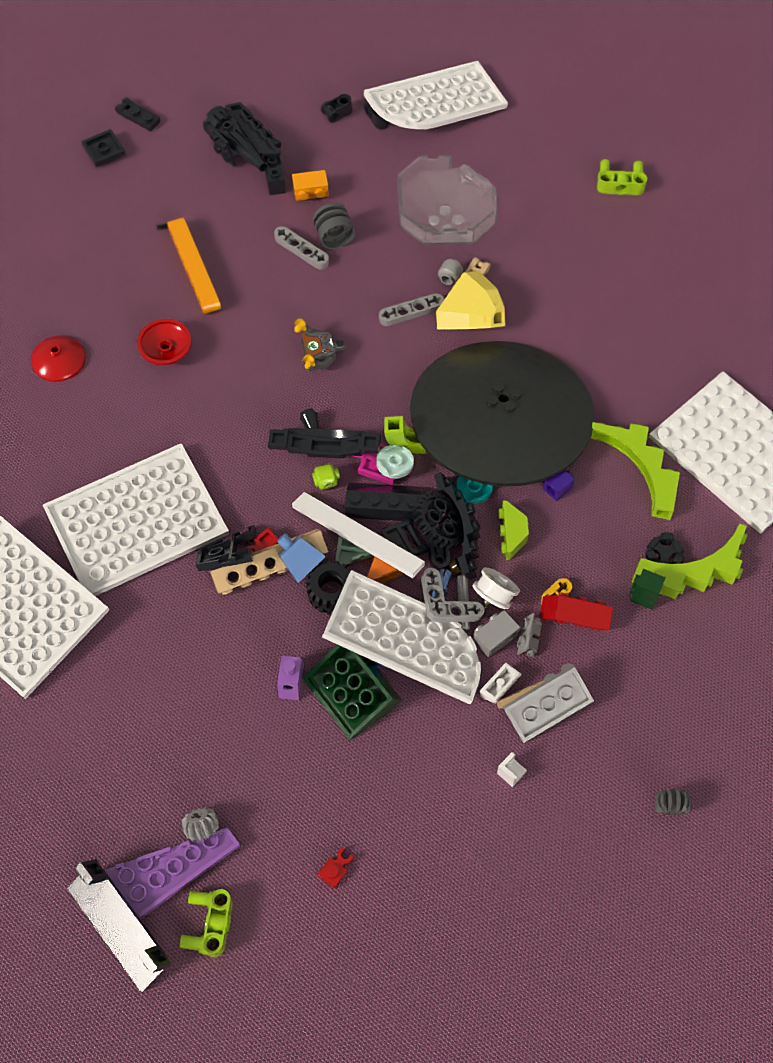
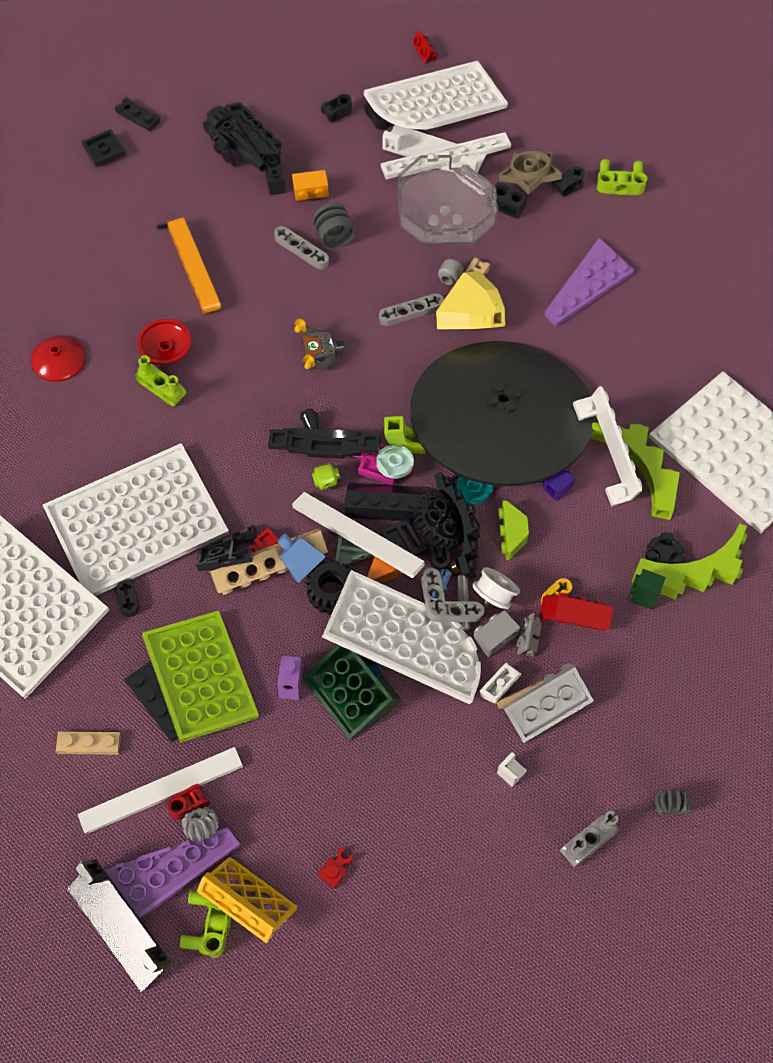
none -> tan plate [56,732,121,755]
none -> white tile [78,747,243,835]
none -> black beam [117,580,139,617]
none -> black wing [124,661,178,742]
none -> lime piece [135,355,187,407]
none -> lime plate [142,611,259,743]
none -> red piece [167,784,210,820]
none -> yellow fence [197,856,298,943]
none -> white tile [381,132,511,179]
none -> white bracket [383,125,486,179]
none -> red hinge [412,30,437,64]
none -> black brick [488,182,528,219]
none -> dark tan plate [498,151,562,194]
none -> medium lavender wing [544,238,634,327]
none -> black piece [552,167,585,197]
none -> light grey piece [560,811,620,868]
none -> white bracket [573,386,642,507]

